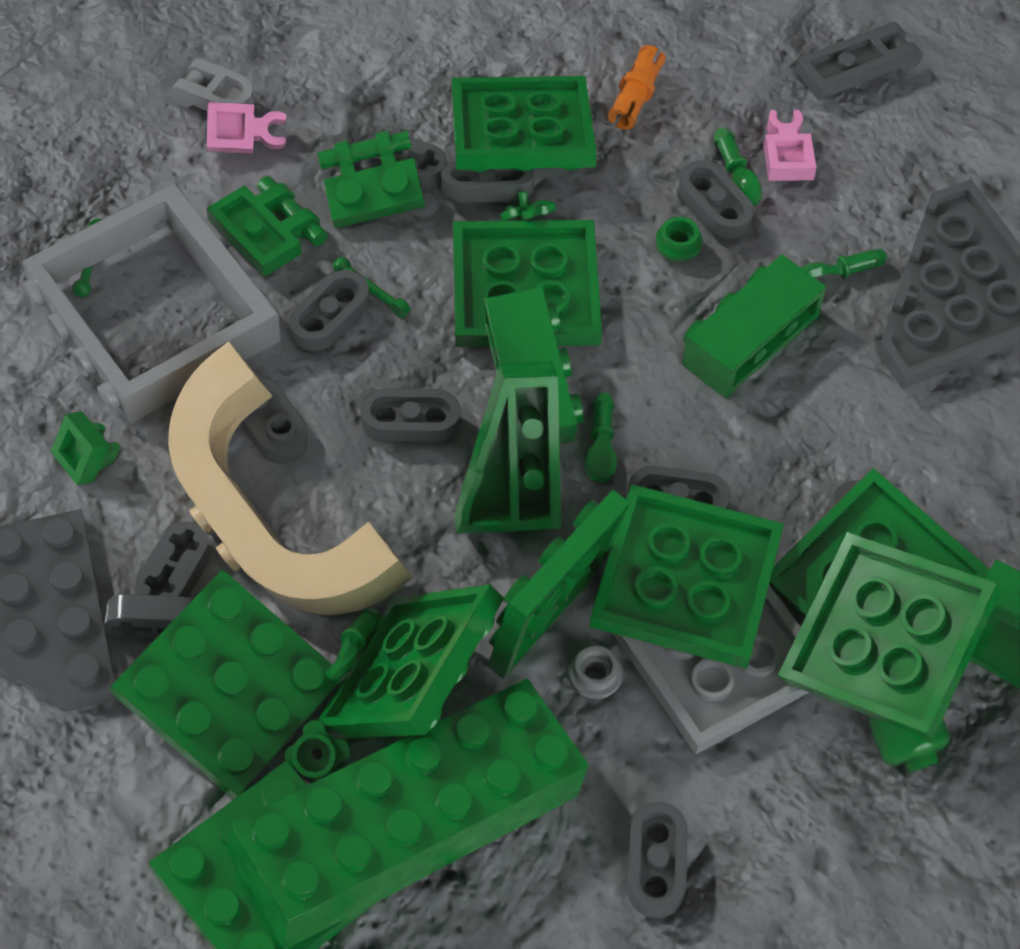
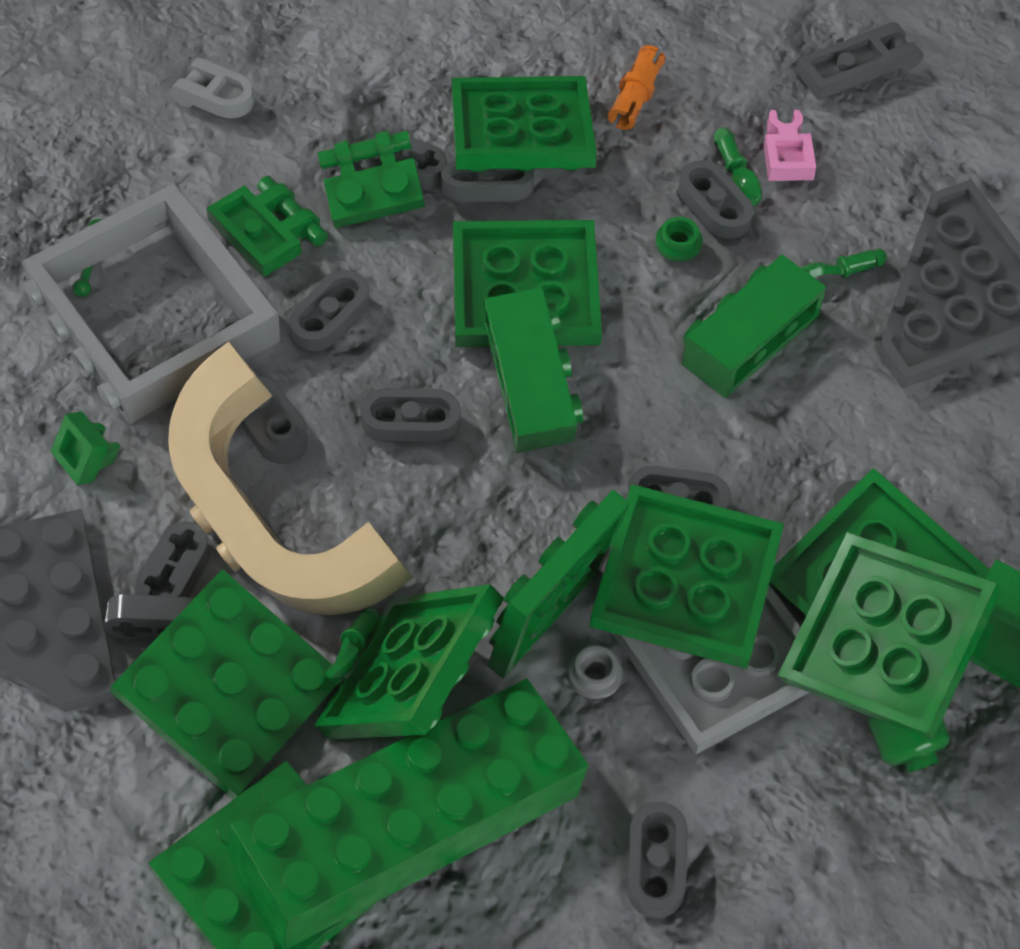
bright pink plate [207,102,286,154] -> none
green plate [285,720,351,783] -> none
green hinge [332,257,411,319] -> none
green wedge [454,361,561,534] -> none
green plant [500,191,556,221] -> none
green piece [584,393,617,483] -> none

